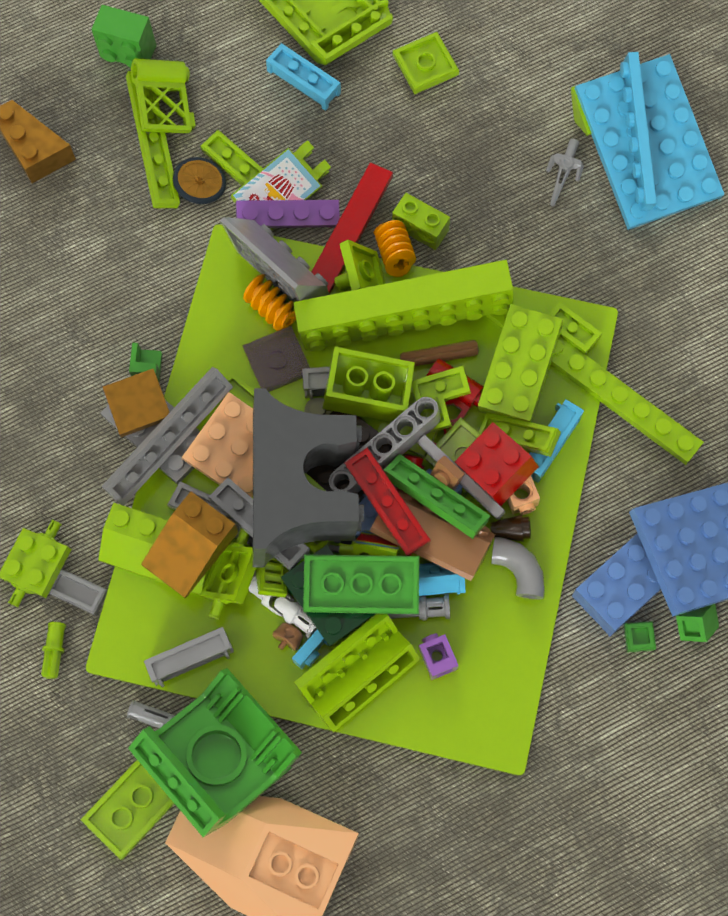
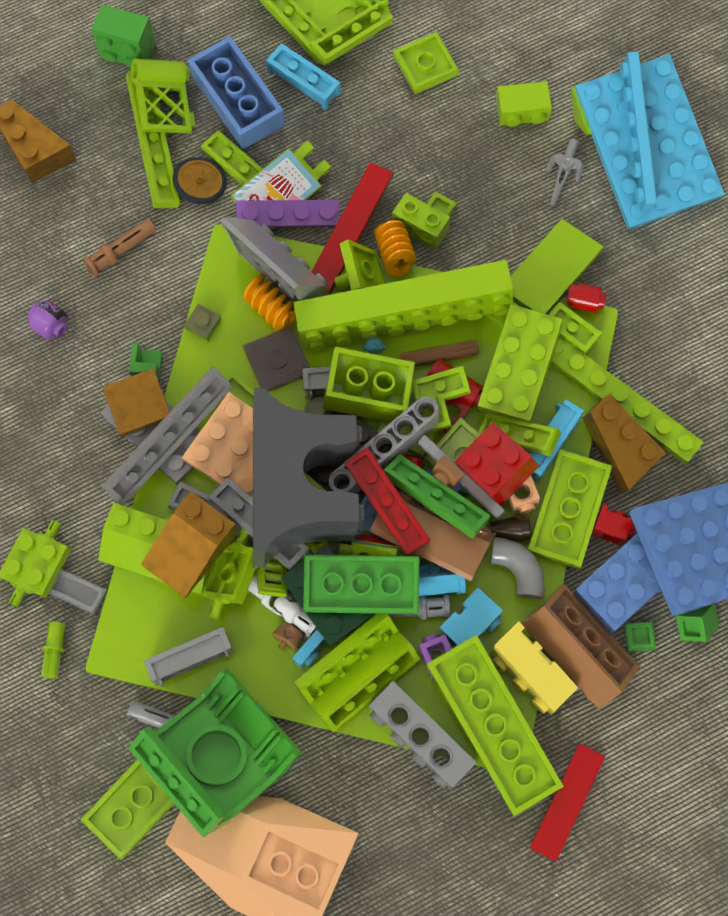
none -> medium lavender head [28,301,68,340]
none -> medium nougat pin [82,218,157,277]
none -> olive plate [184,304,221,341]
none -> medium blue brick [187,36,285,150]
none -> medium azure piece [363,339,386,355]
none -> light grey brick [369,681,477,790]
none -> lime plate [426,635,564,816]
none -> lime tile [427,191,457,217]
none -> medium azure brick [439,588,503,647]
none -> light yellow wedge [491,622,578,715]
none -> lime brick [496,81,552,127]
none -> lime tile [510,219,604,314]
none -> medium nougat slope [522,584,640,709]
none -> lime plate [528,449,612,569]
none -> red tile [529,743,605,862]
none -> red brick [566,283,607,314]
none -> pearl gold wedge [582,394,666,494]
none -> red brick [591,504,636,546]

